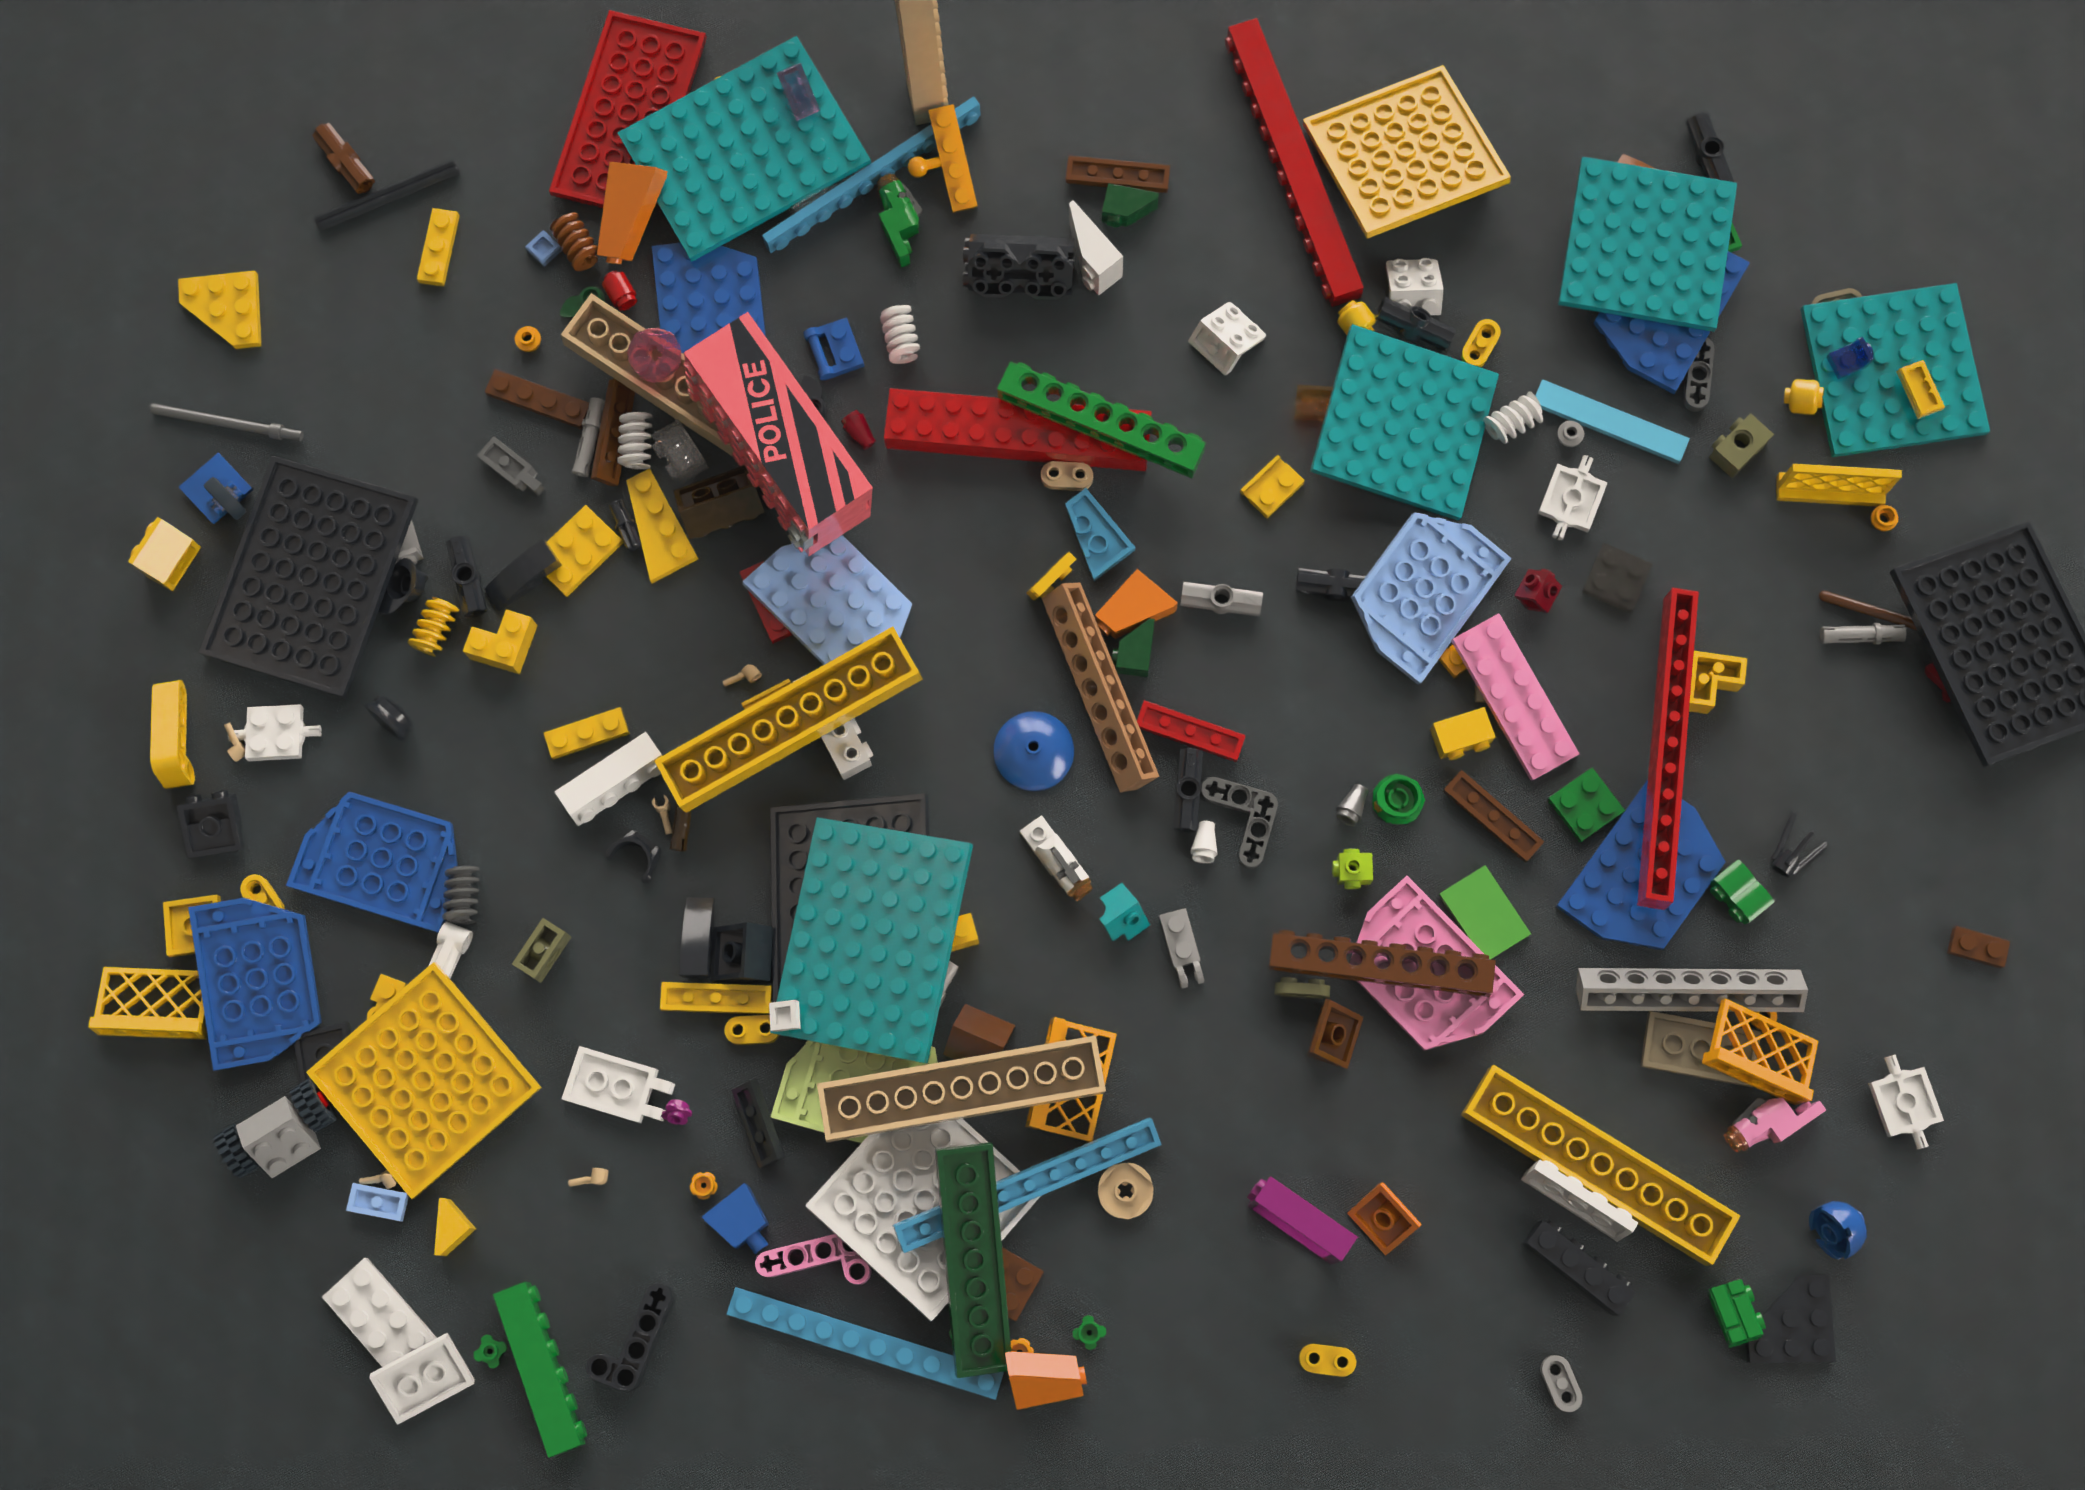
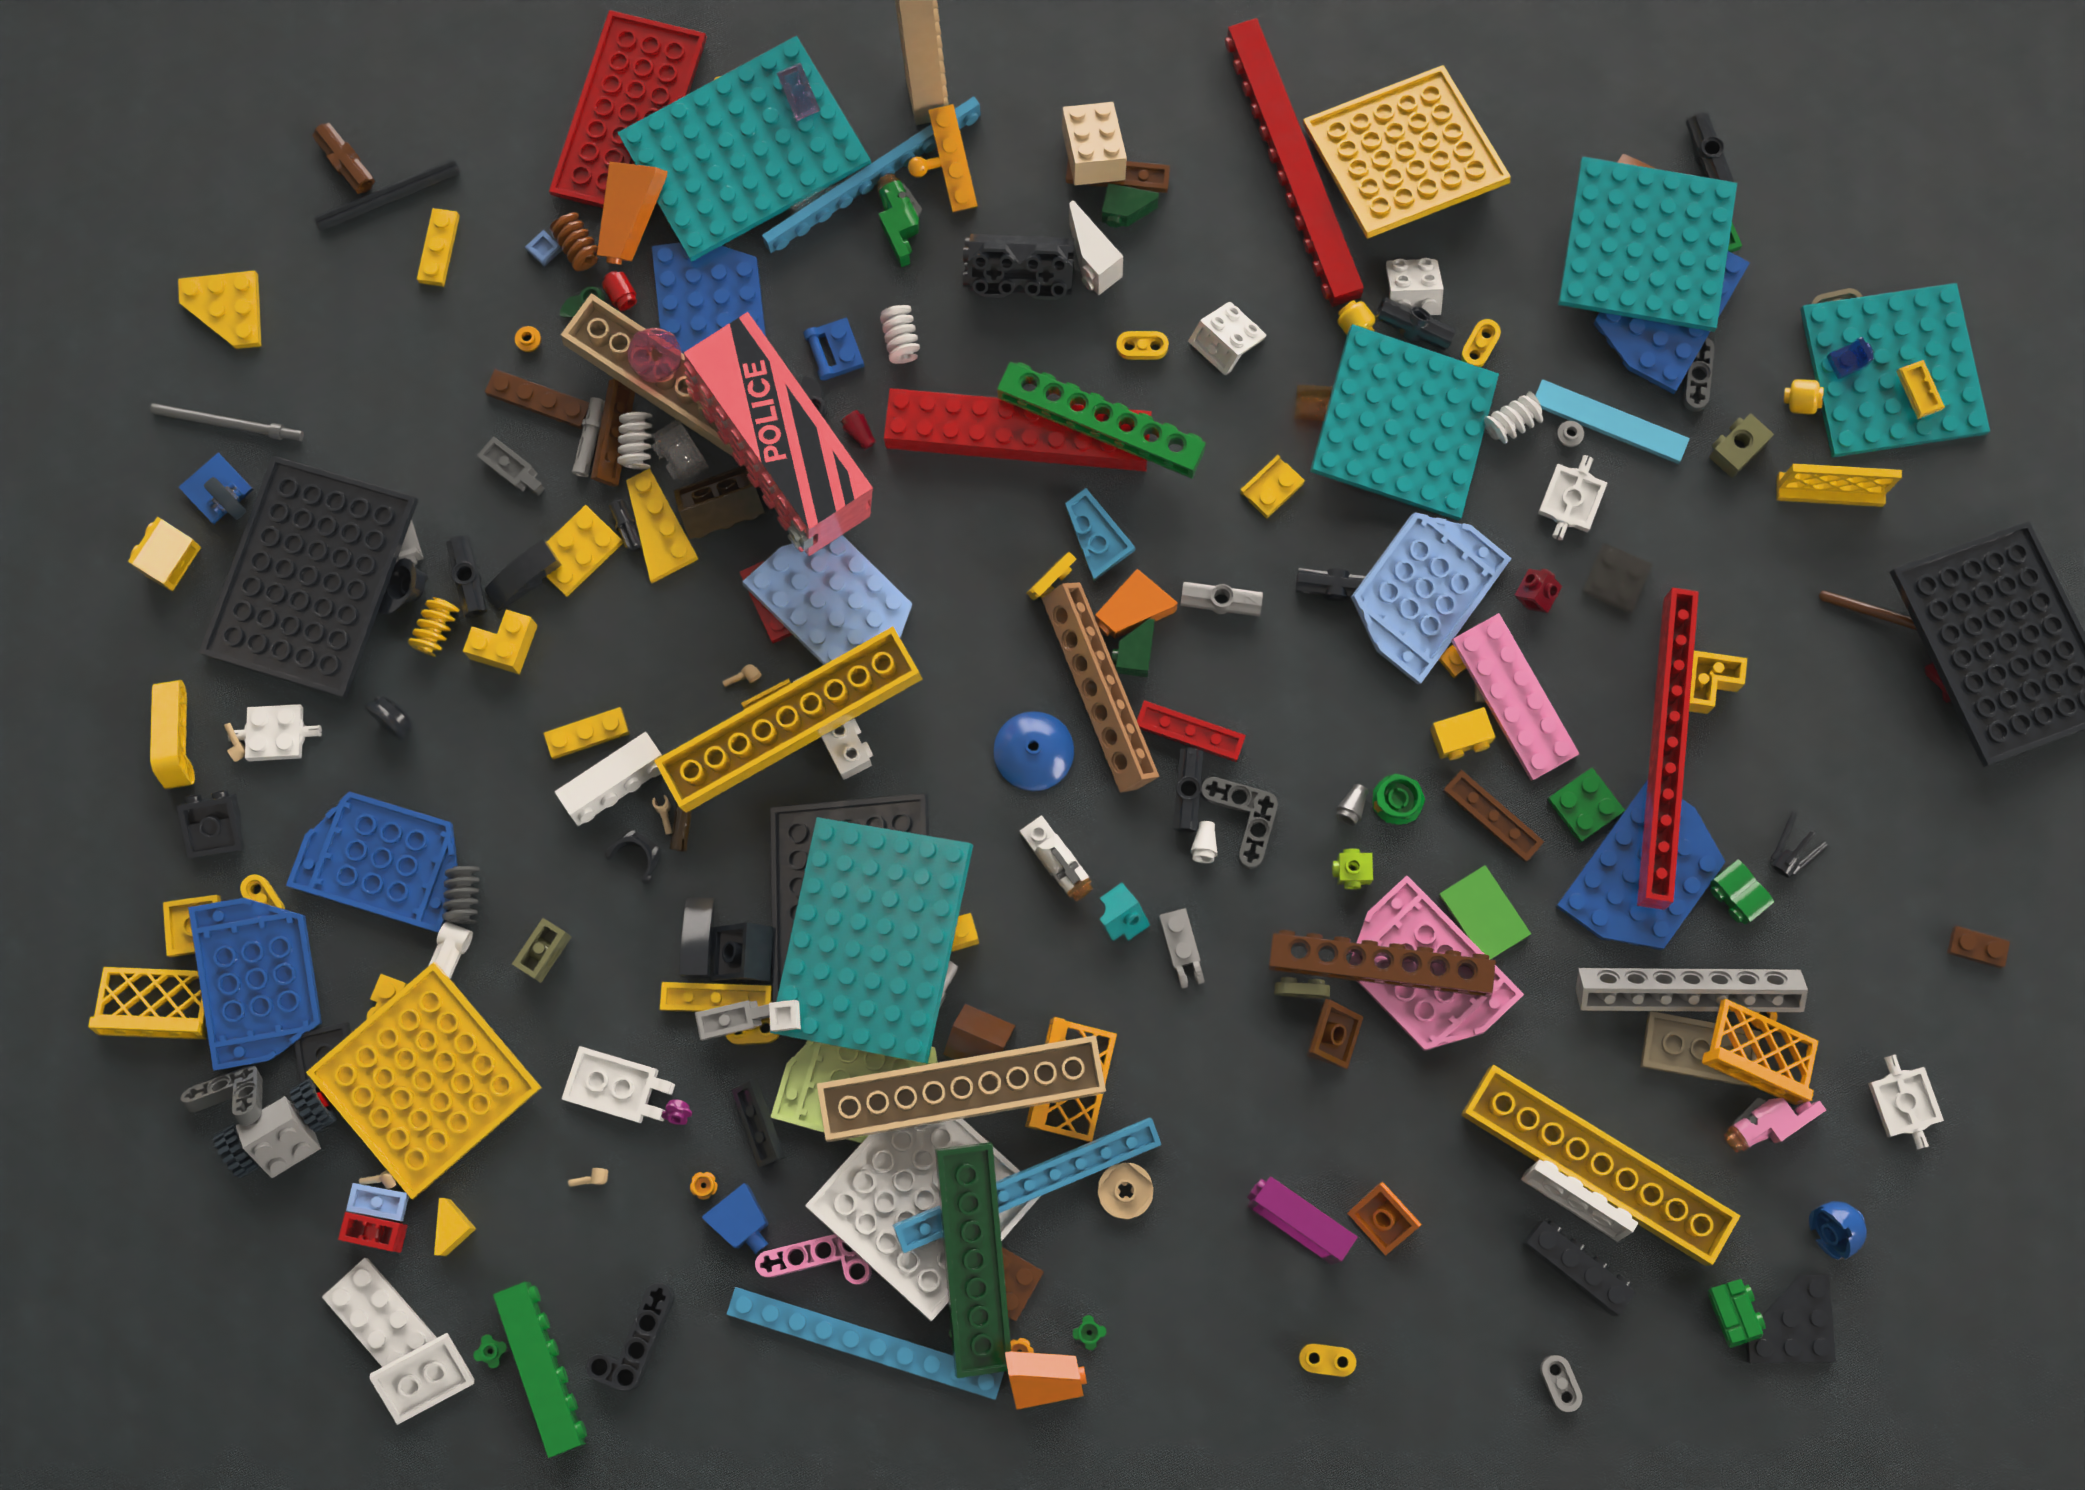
tan plate [1041,461,1093,491] -> none
light grey pin [1820,623,1906,644] -> none
light orange plate [1870,505,1898,531] -> none
none -> dark grey beam [181,1066,263,1126]
none -> red brick [338,1212,408,1253]
none -> light grey hinge [695,1000,770,1041]
none -> tan brick [1062,102,1127,185]
none -> yellow plate [1116,331,1169,360]

